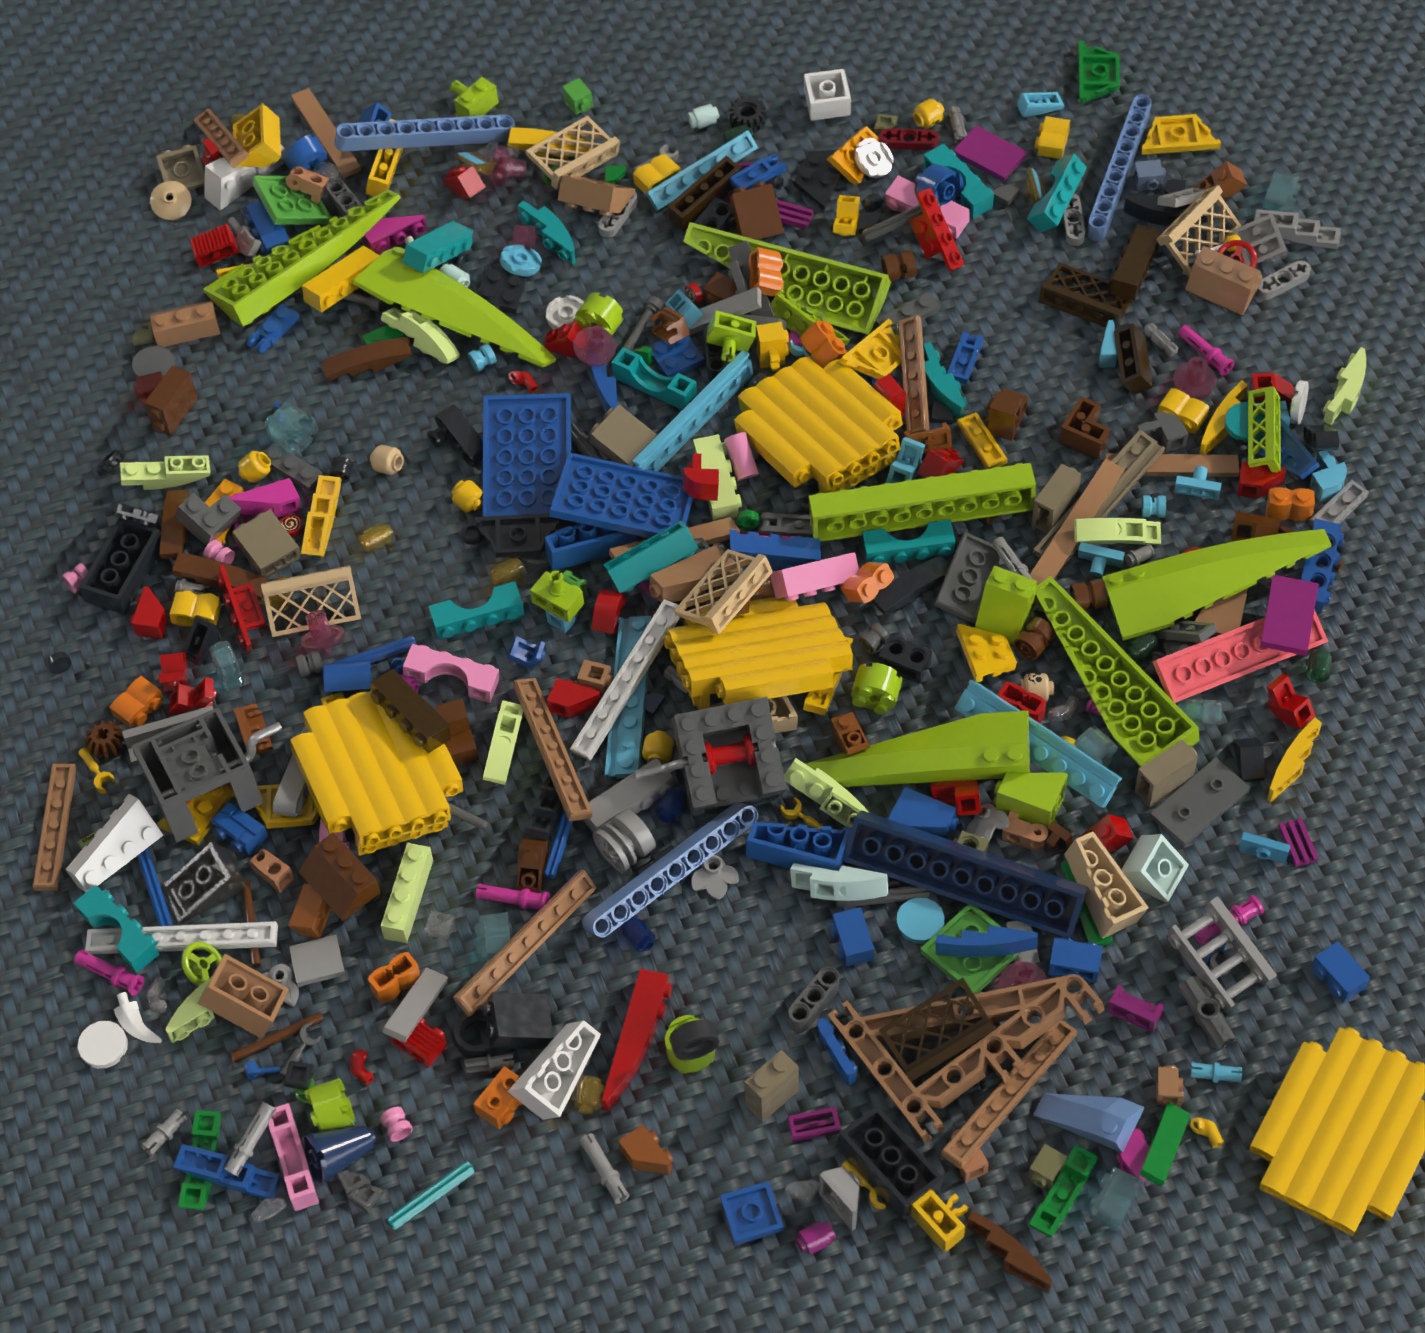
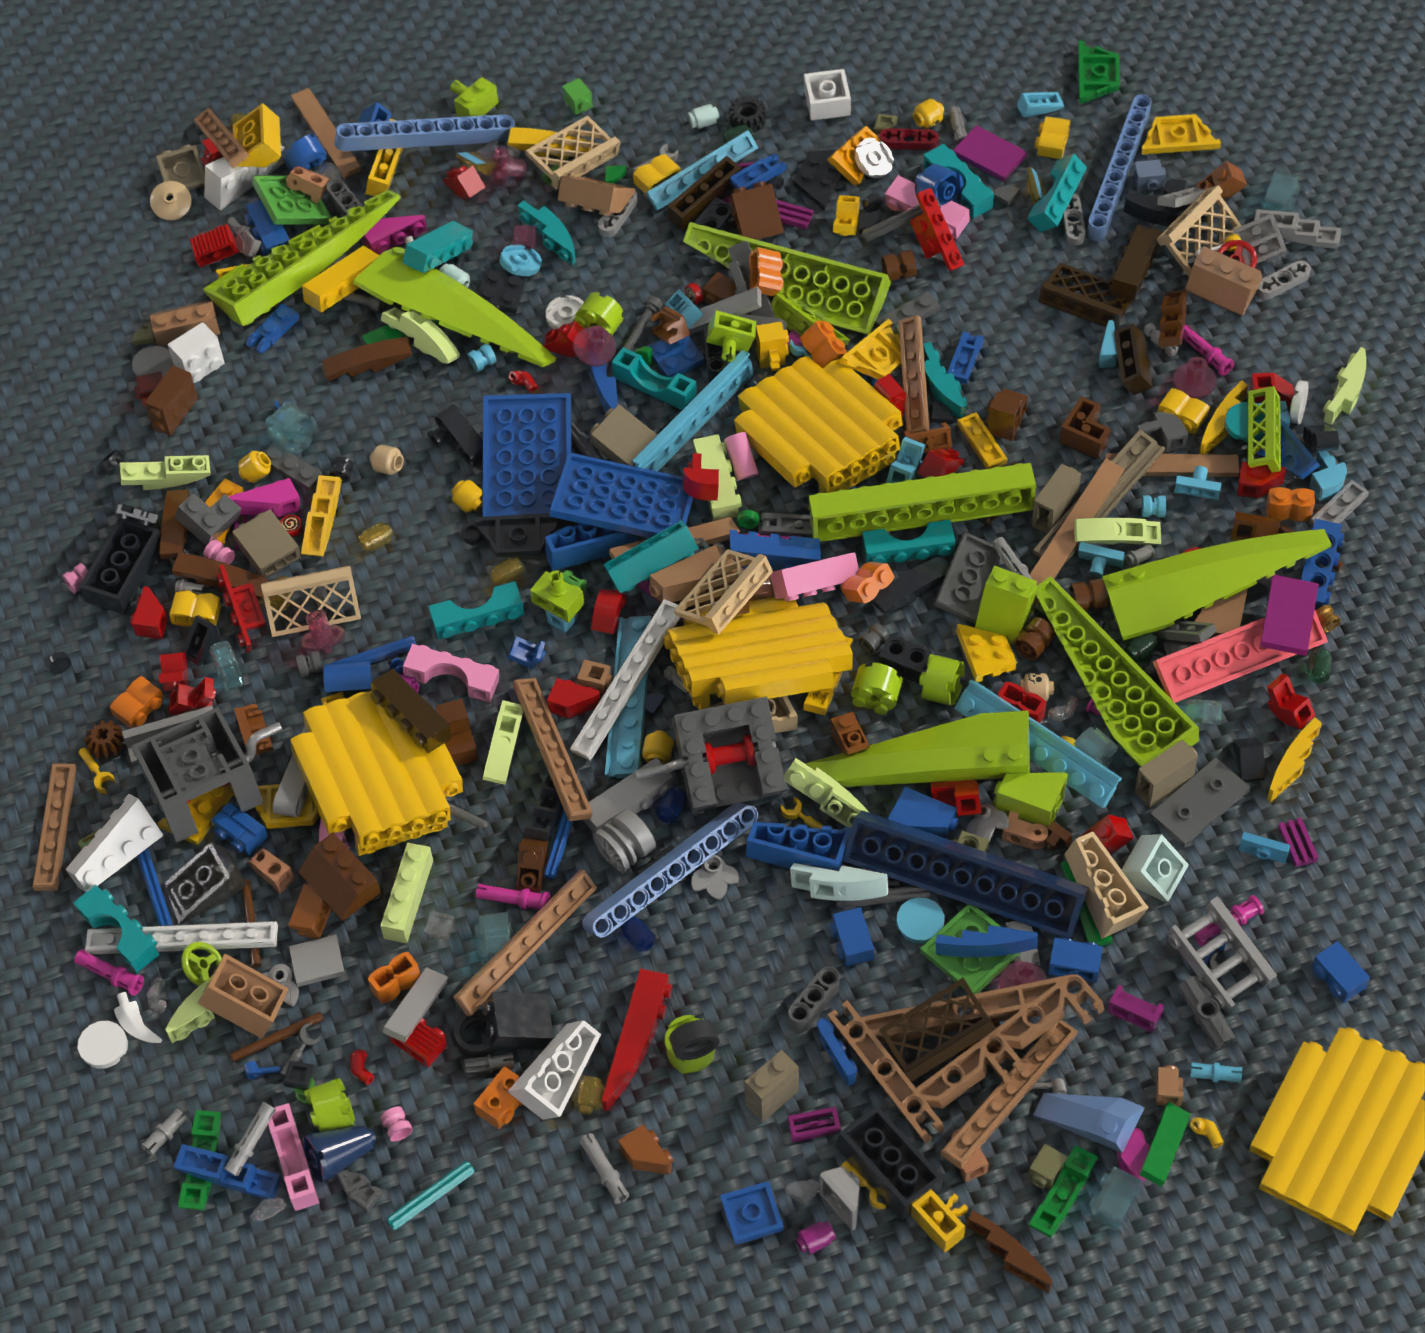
none -> white brick [168,322,225,383]
none -> lime brick [919,654,965,706]
none -> light grey hand [1031,1078,1067,1094]
none -> reddish brown slope [1158,290,1187,348]
none -> pearl gold wheel [1315,605,1341,633]

